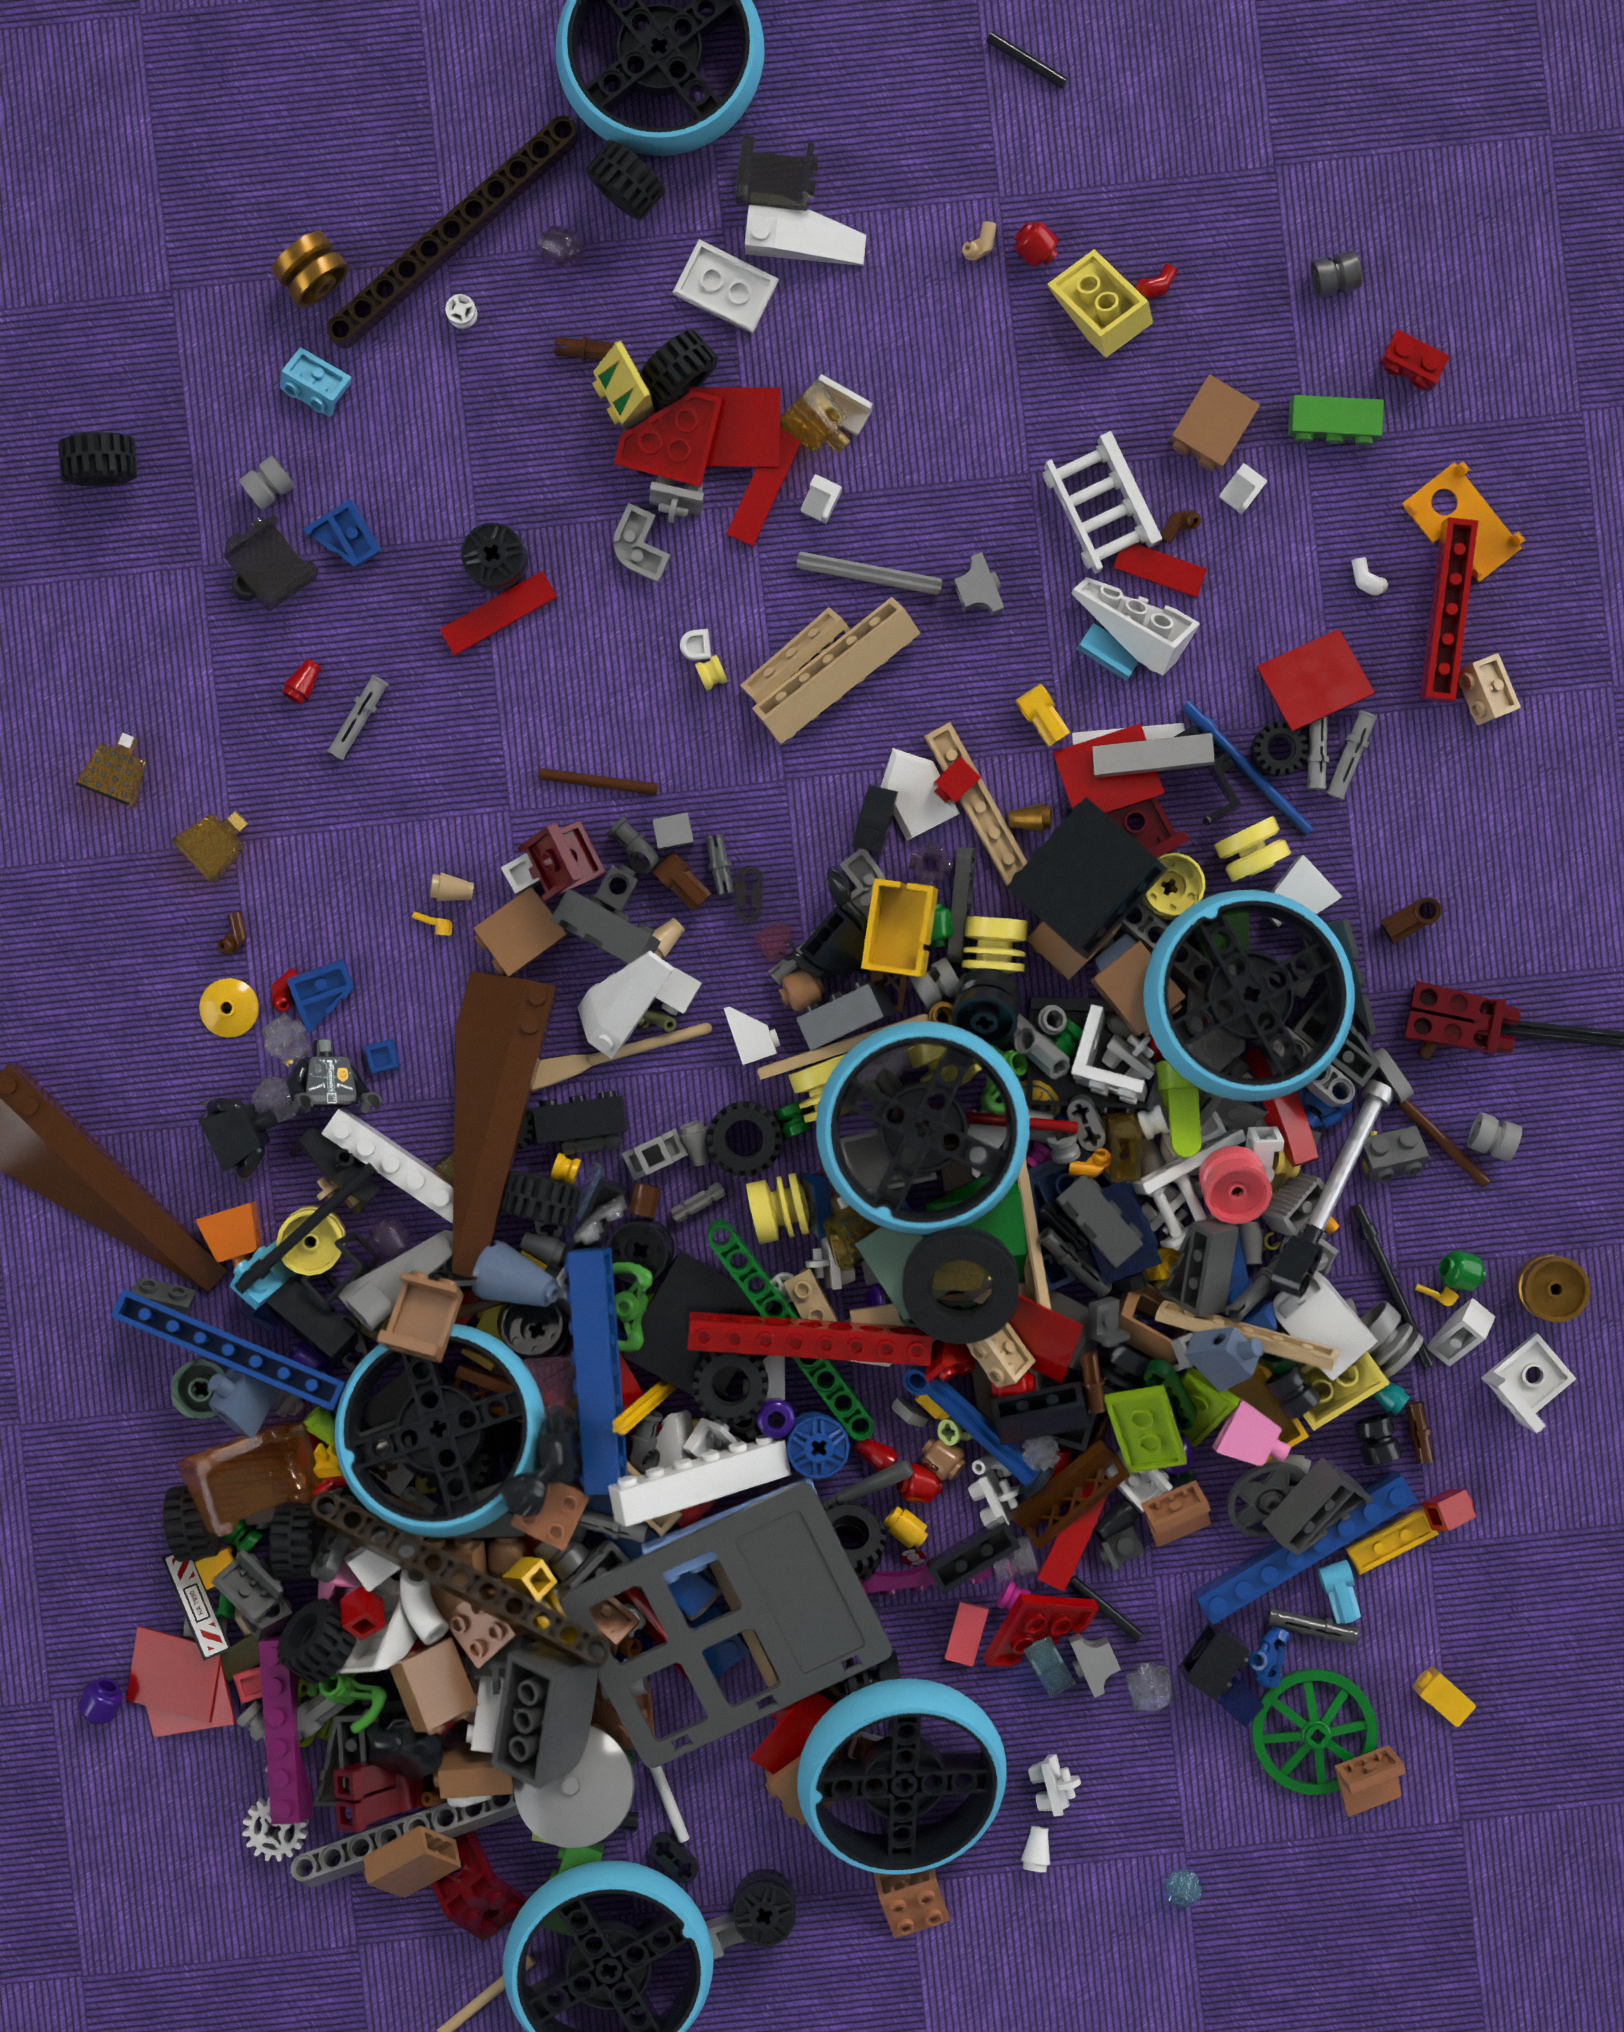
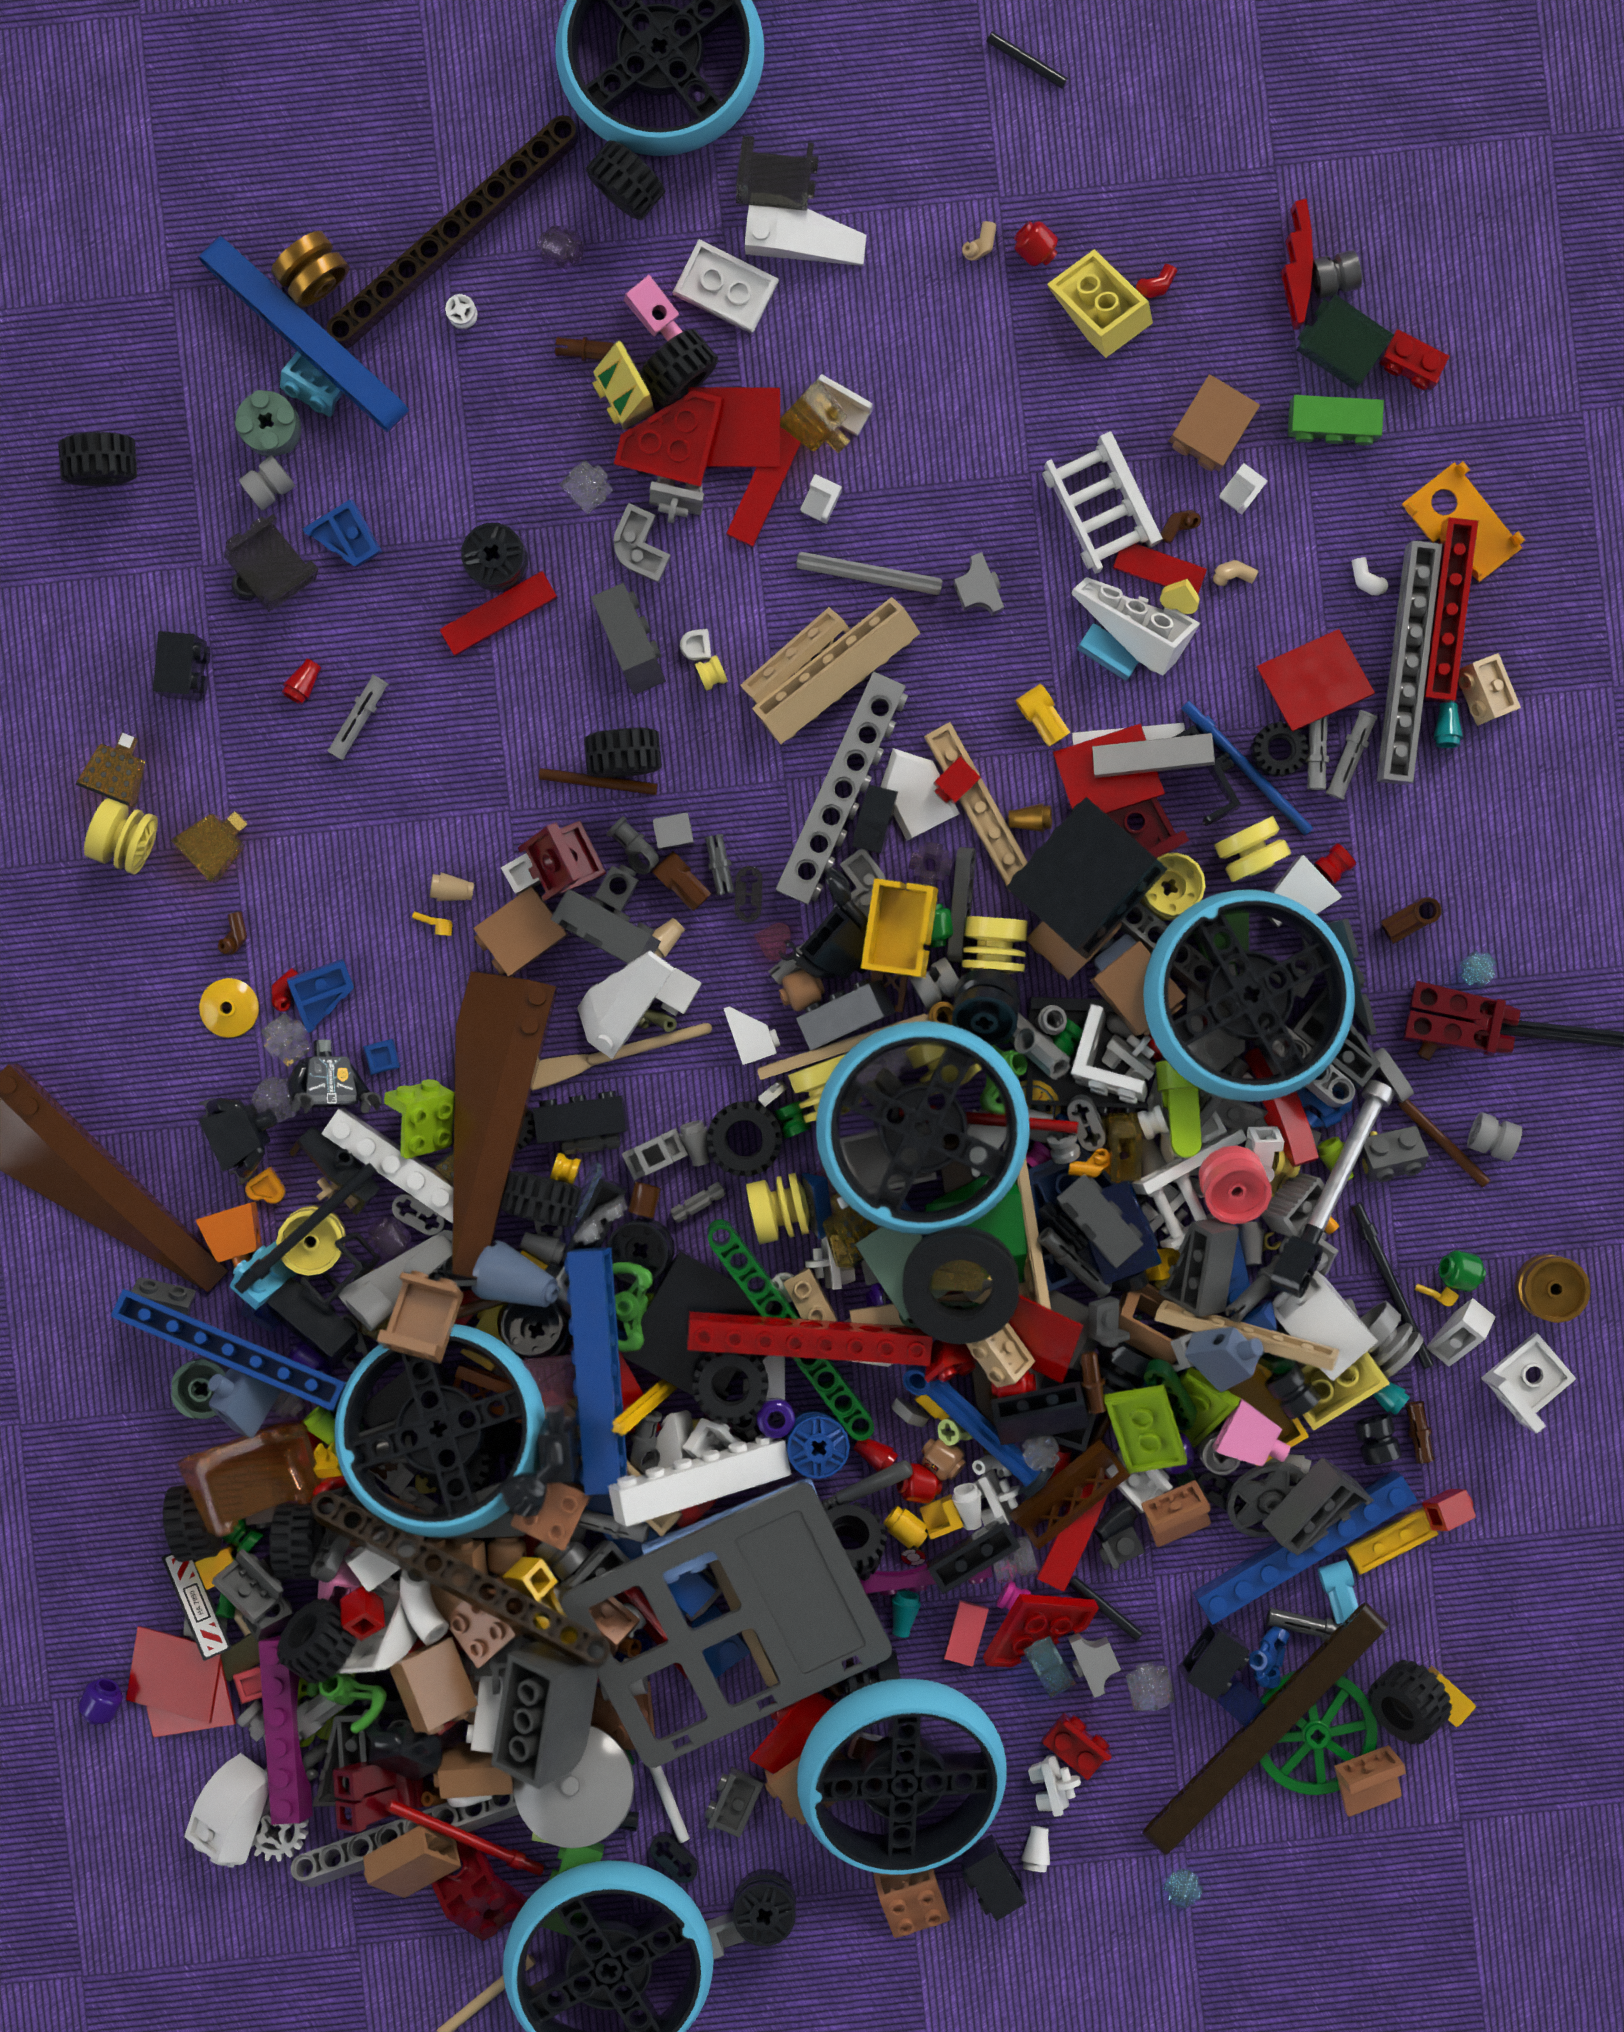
none -> light yellow wheel [84,798,158,875]
none -> black brick [153,631,210,701]
none -> white piece [184,1753,269,1868]
none -> blue beam [198,236,409,432]
none -> sand green brick [235,390,301,457]
none -> light orange tile [245,1167,286,1204]
none -> dark grey arm [302,1740,328,1782]
none -> lime bracket [384,1079,455,1159]
none -> red bar [386,1799,544,1876]
none -> light grey beam [392,1194,446,1235]
none -> clear brick [559,460,613,515]
none -> black tyre [584,728,662,778]
none -> dark grey wedge [591,583,666,695]
none -> bright pink torso [624,275,683,341]
none -> dark grey bracket [704,1766,764,1838]
none -> white tile [758,1080,788,1107]
none -> light grey brick [776,671,909,905]
none -> teal cone [892,1590,921,1638]
none -> yellow panel [919,1494,964,1540]
none -> white cone [952,1483,982,1530]
none -> black brick [960,1834,1027,1921]
none -> red bracket [1041,1713,1112,1780]
none -> dark brown beam [1142,1602,1389,1855]
none -> light yellow tile [1160,579,1200,614]
none -> black beam [1196,1470,1247,1514]
none -> light grey wheel [1197,1430,1241,1475]
none -> tan arm [1213,560,1258,586]
none -> red slope [1280,198,1313,330]
none -> clear green brick [1297,294,1394,391]
none -> red wheel [1314,843,1357,885]
none -> lime cone [1317,1137,1354,1180]
none -> black tyre [1368,1660,1452,1745]
none -> light grey brick [1376,540,1442,785]
none -> teal cone [1433,703,1463,748]
none -> clear light blue gear [1459,950,1497,987]

